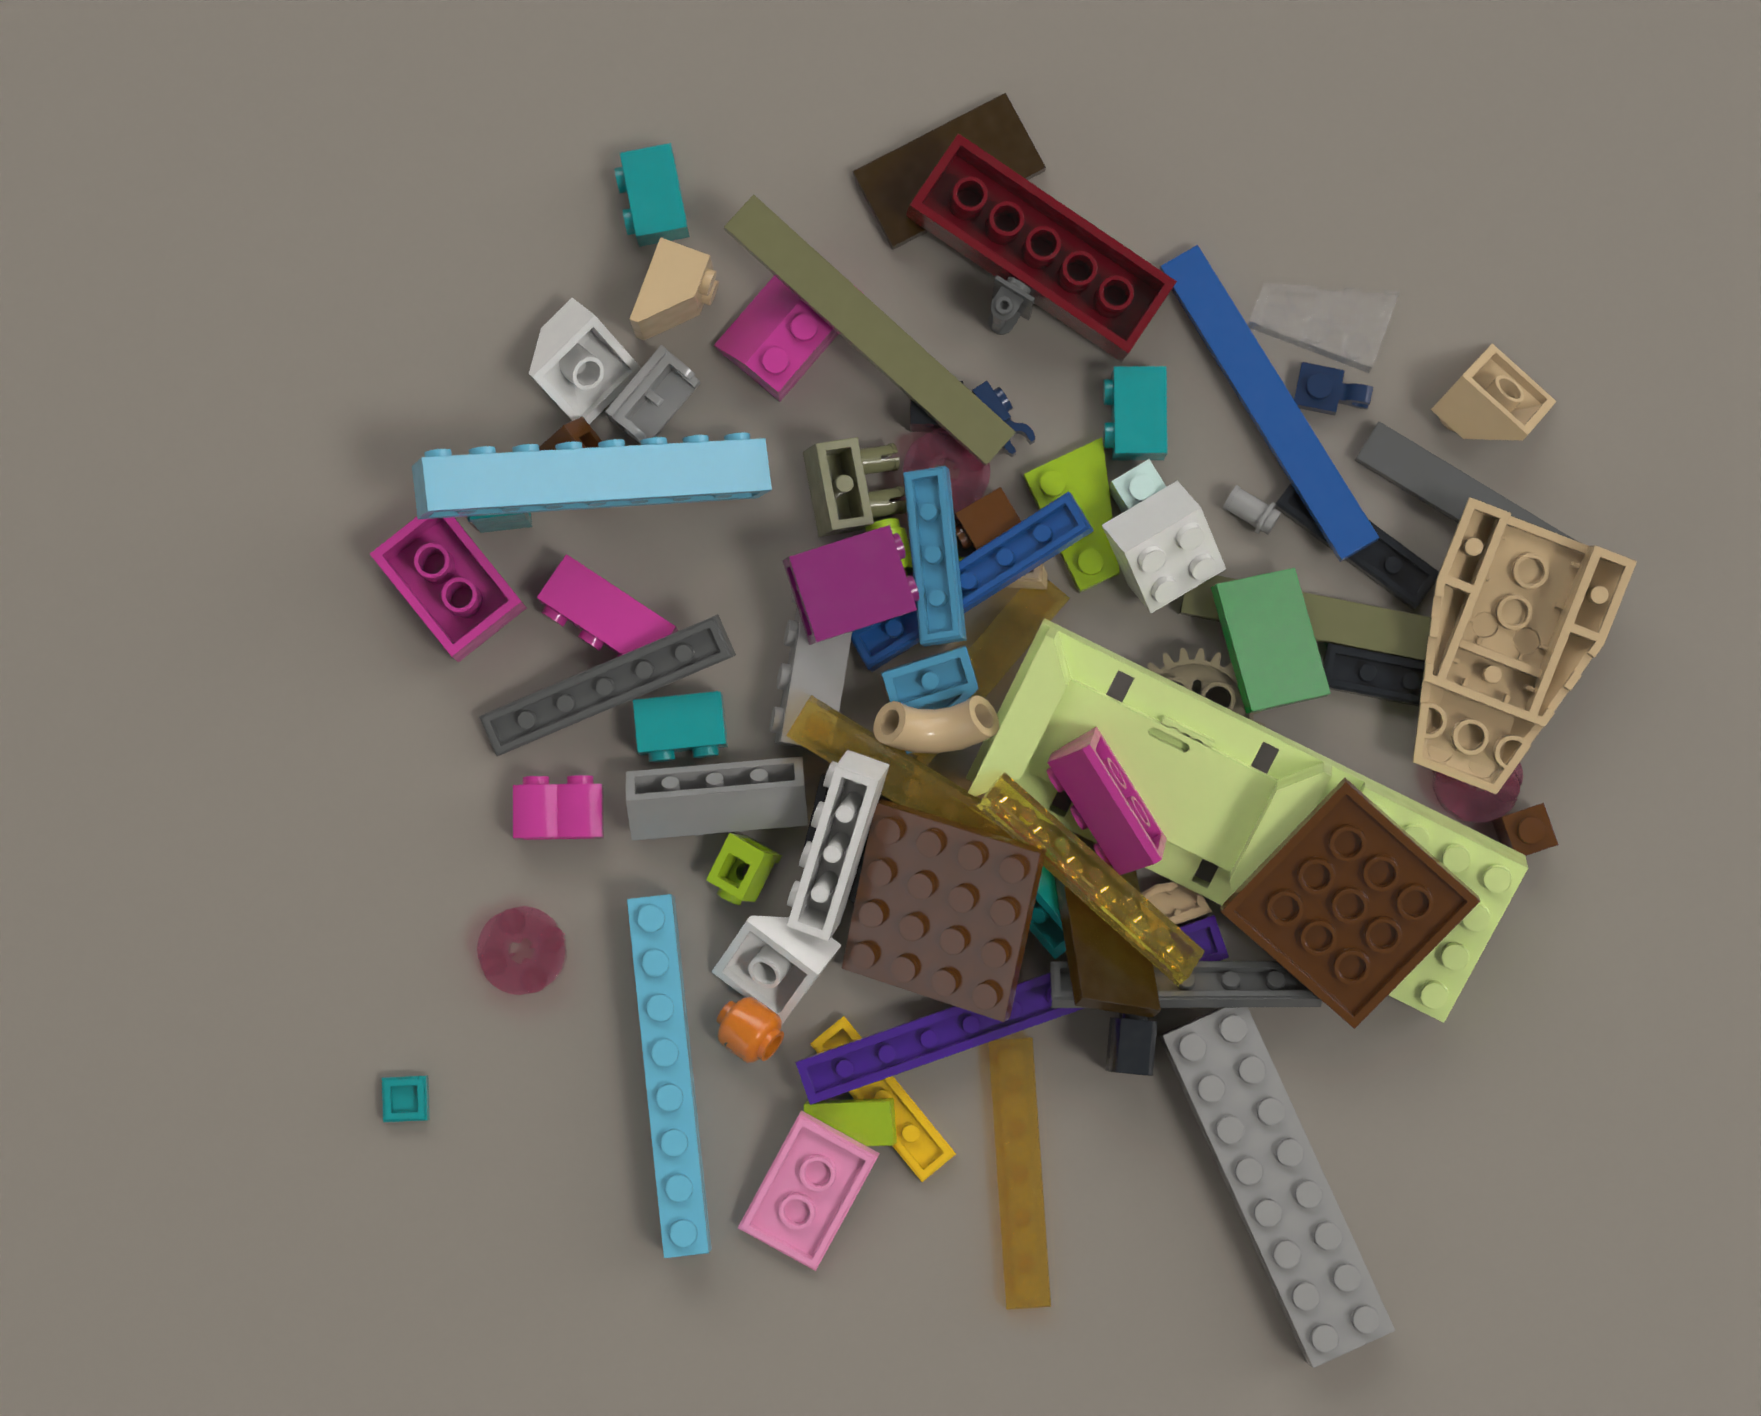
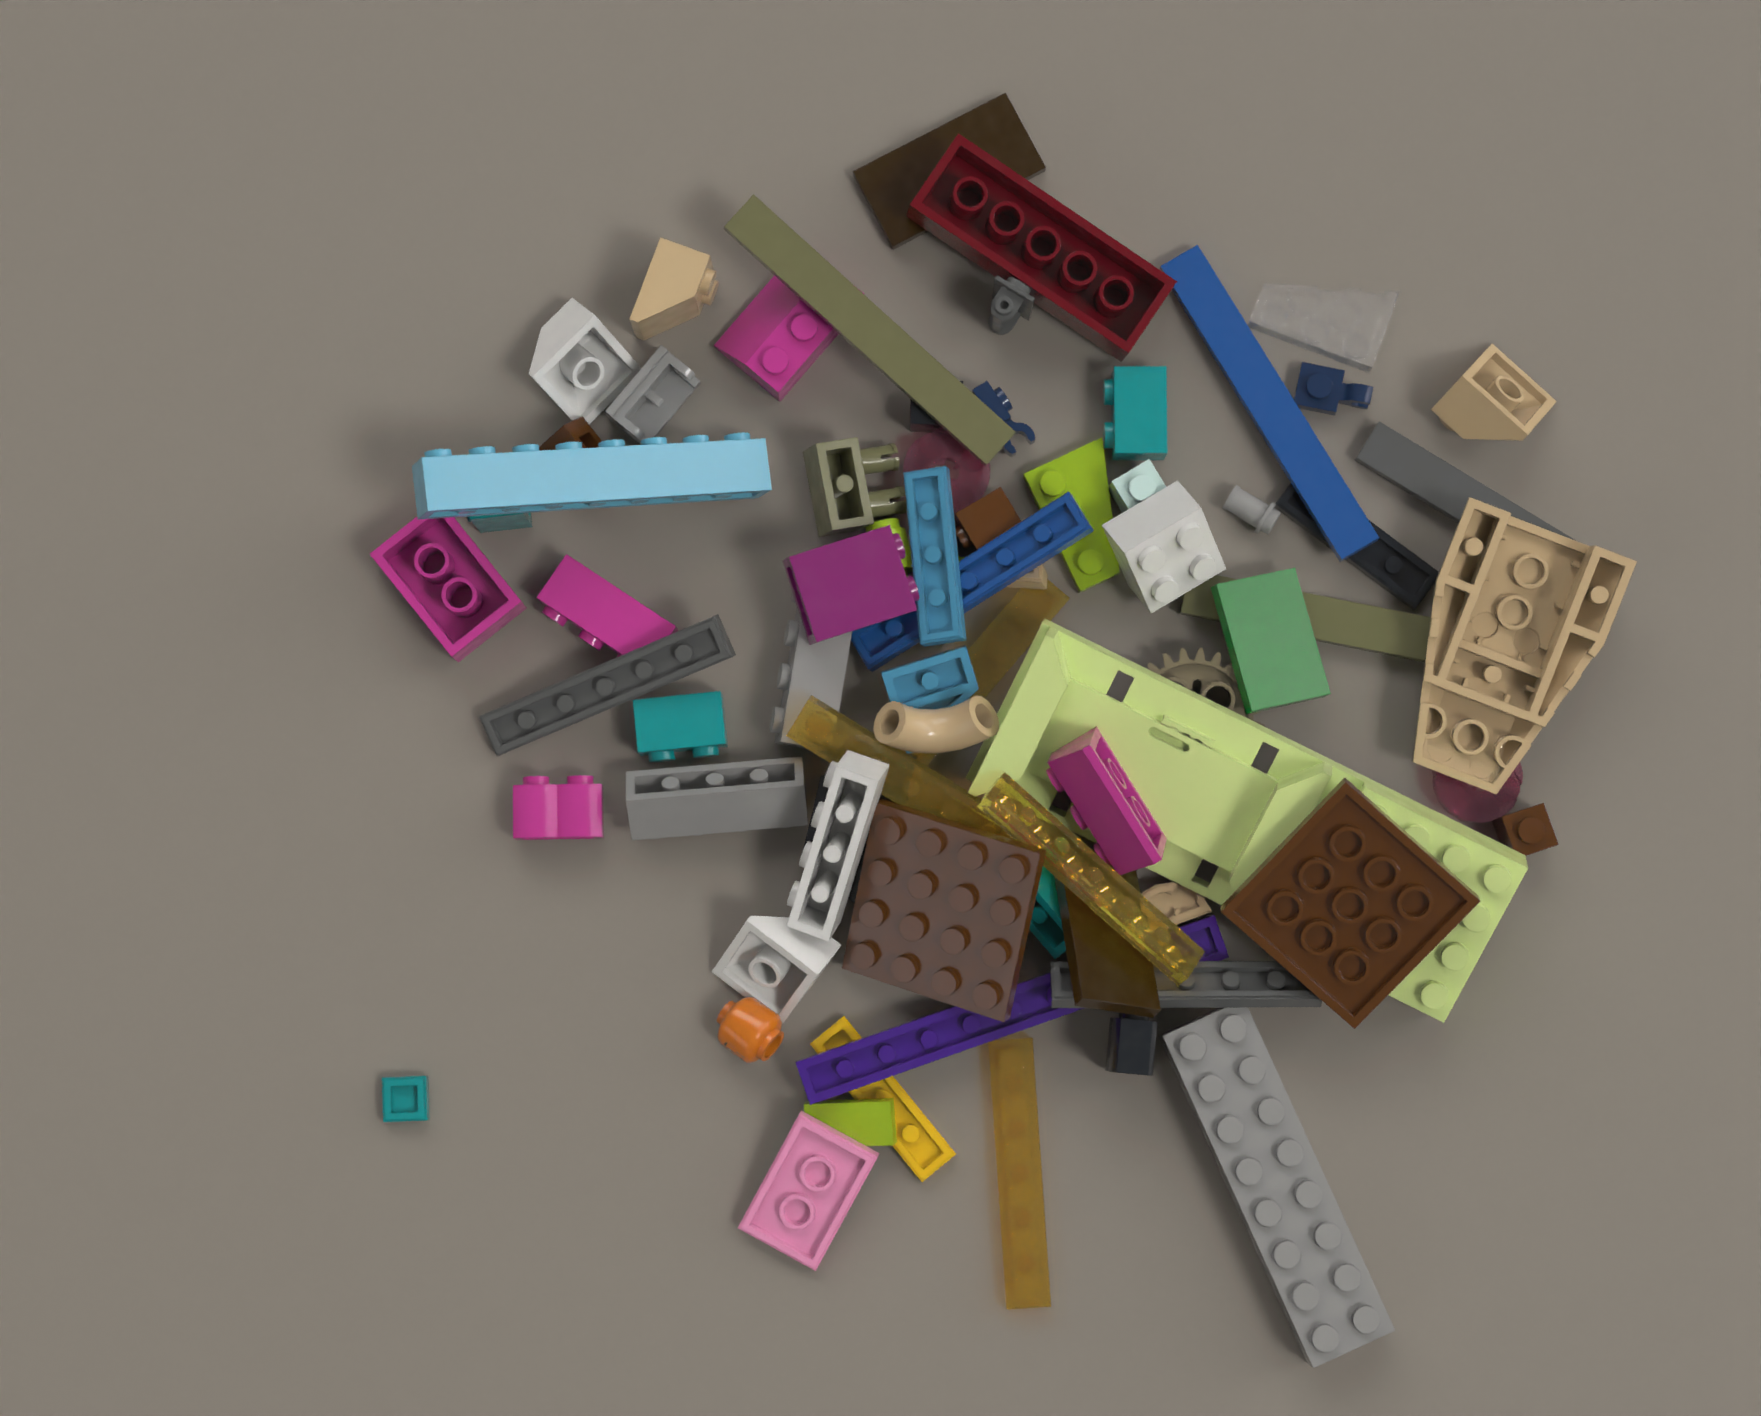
clear pink plate [477,906,567,995] -> none
teal brick [614,143,690,247] -> none
medium azure brick [627,894,712,1258] -> none
lime brick [706,833,782,905] -> none
black tile [1323,643,1425,707] -> none

